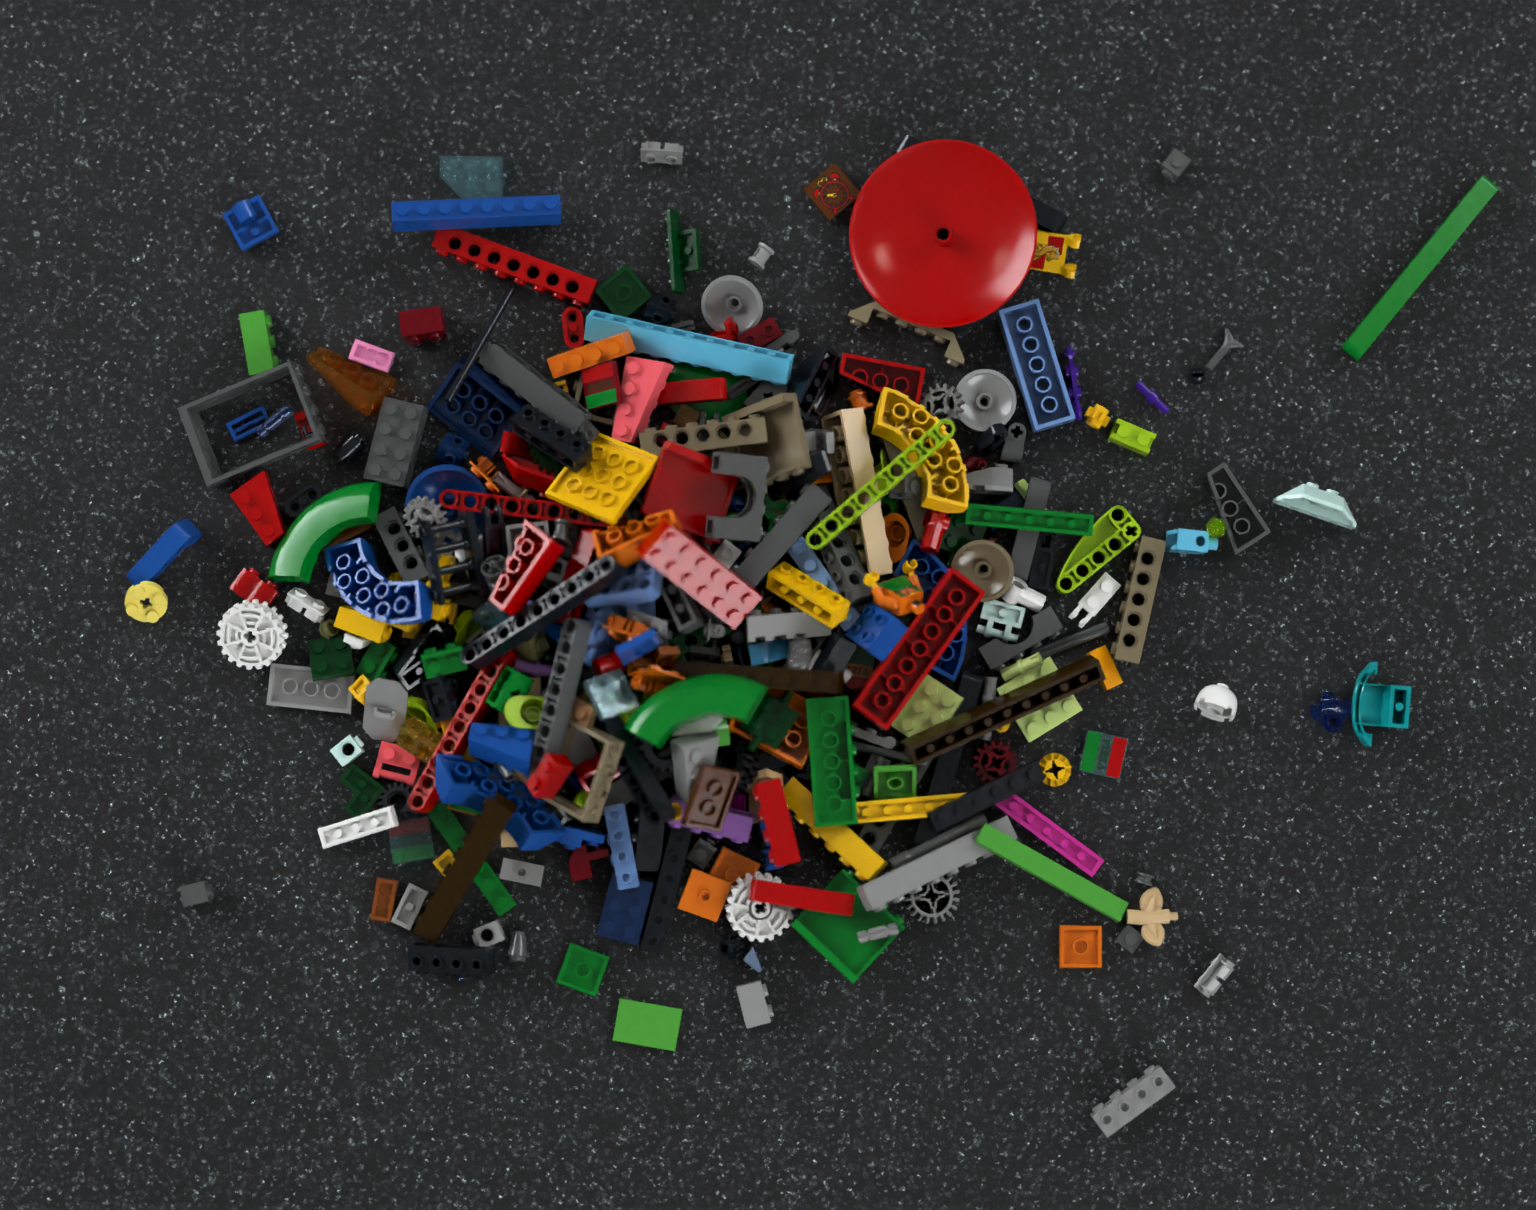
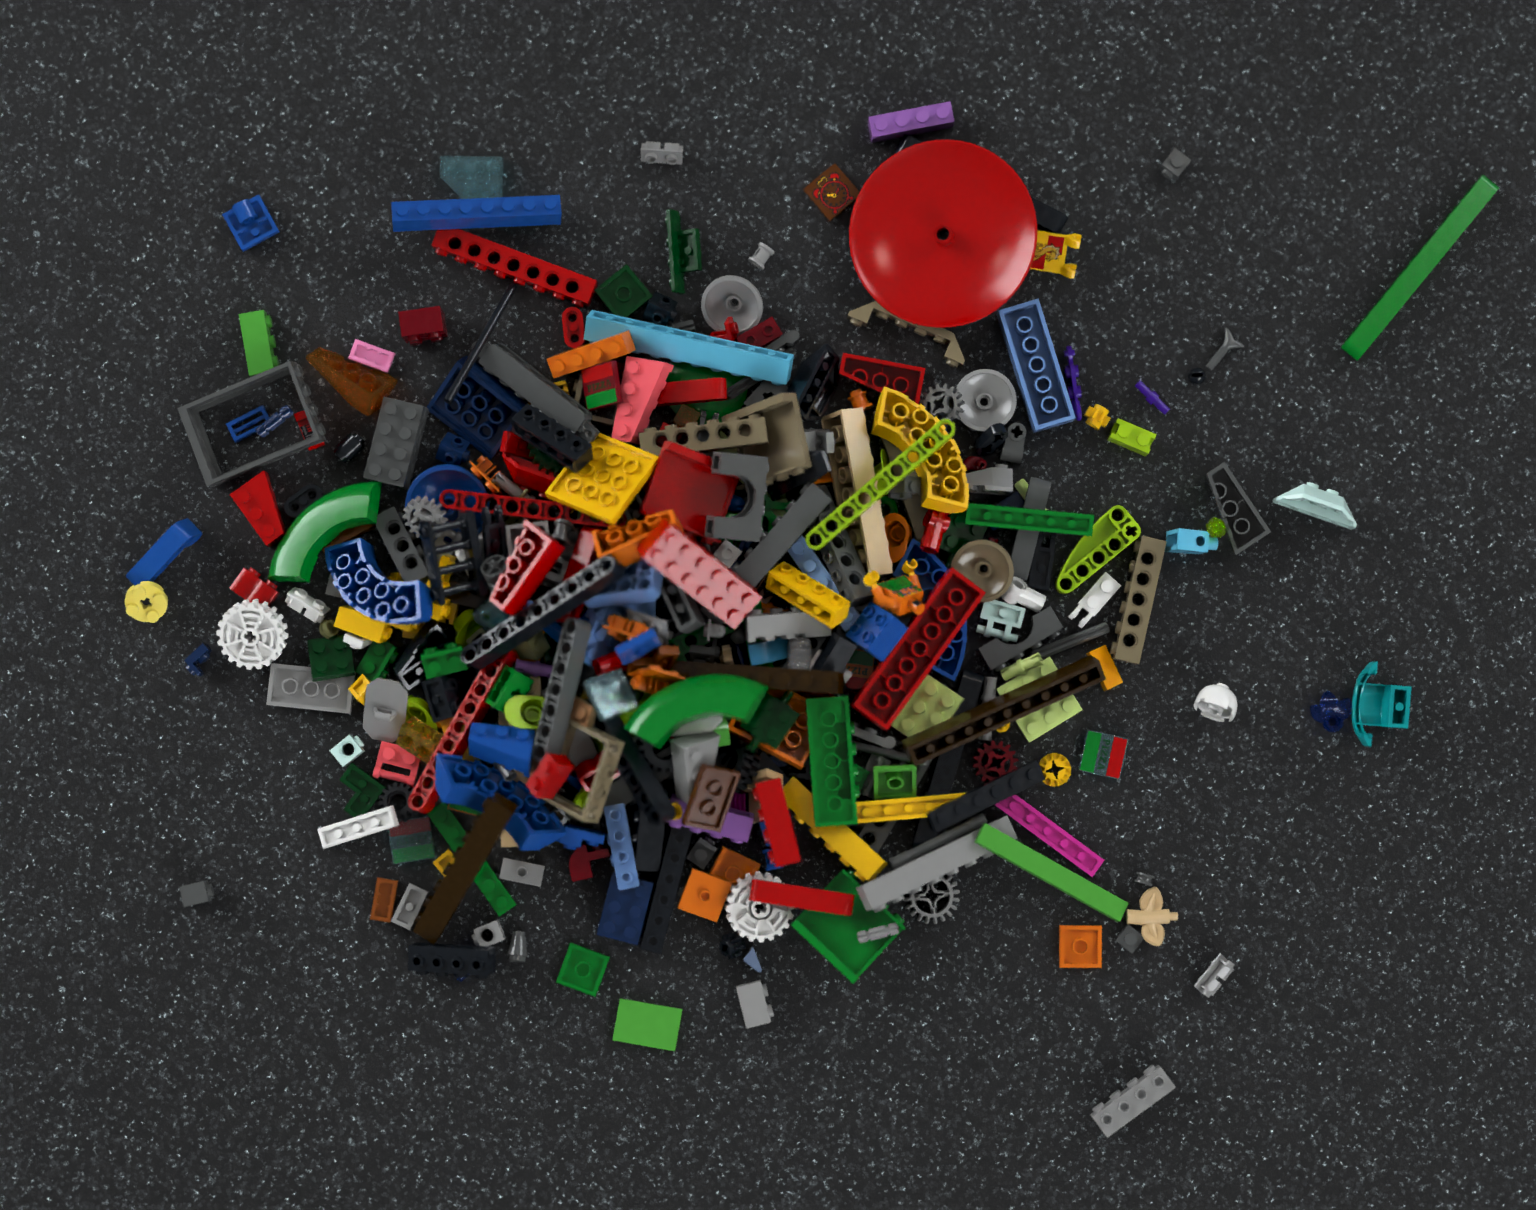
none -> dark blue bracket [184,643,212,676]
none -> medium lavender brick [868,101,955,142]

